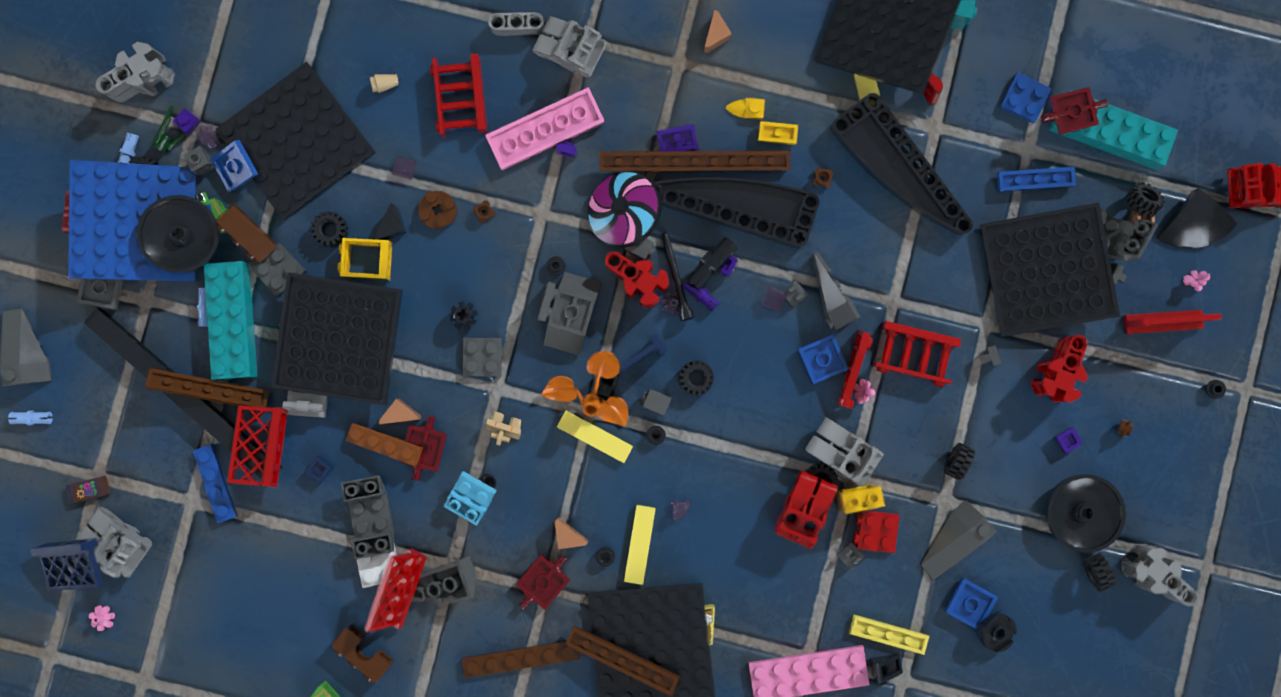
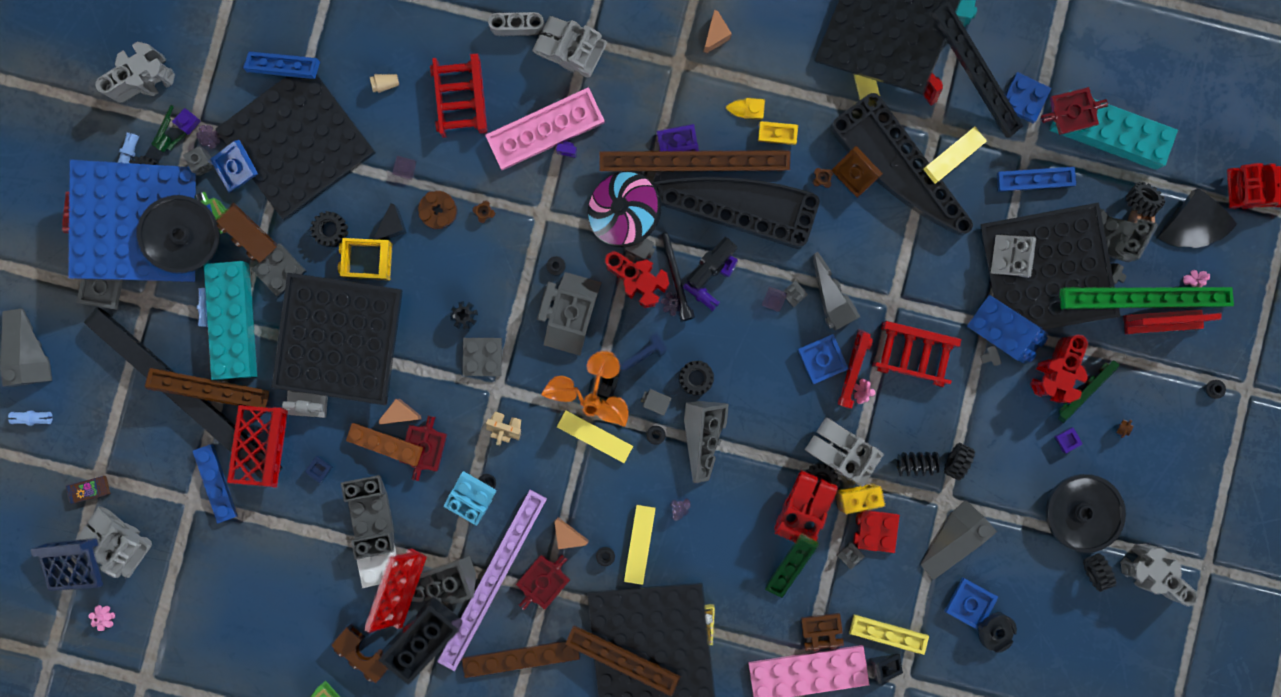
none -> blue plate [243,52,320,79]
none -> black brick [378,596,463,685]
none -> lavender plate [438,489,547,671]
none -> dark grey wedge [684,401,729,483]
none -> dark green plate [765,534,819,598]
none -> reddish brown plate [801,613,844,652]
none -> reddish brown plate [831,146,883,198]
none -> black piece [897,452,940,476]
none -> light yellow tile [923,127,987,184]
none -> black plate [930,0,1023,138]
none -> blue bracket [967,295,1048,364]
none -> light grey plate [991,235,1036,278]
none -> dark green plate [1058,360,1120,423]
none -> green plate [1060,287,1234,309]

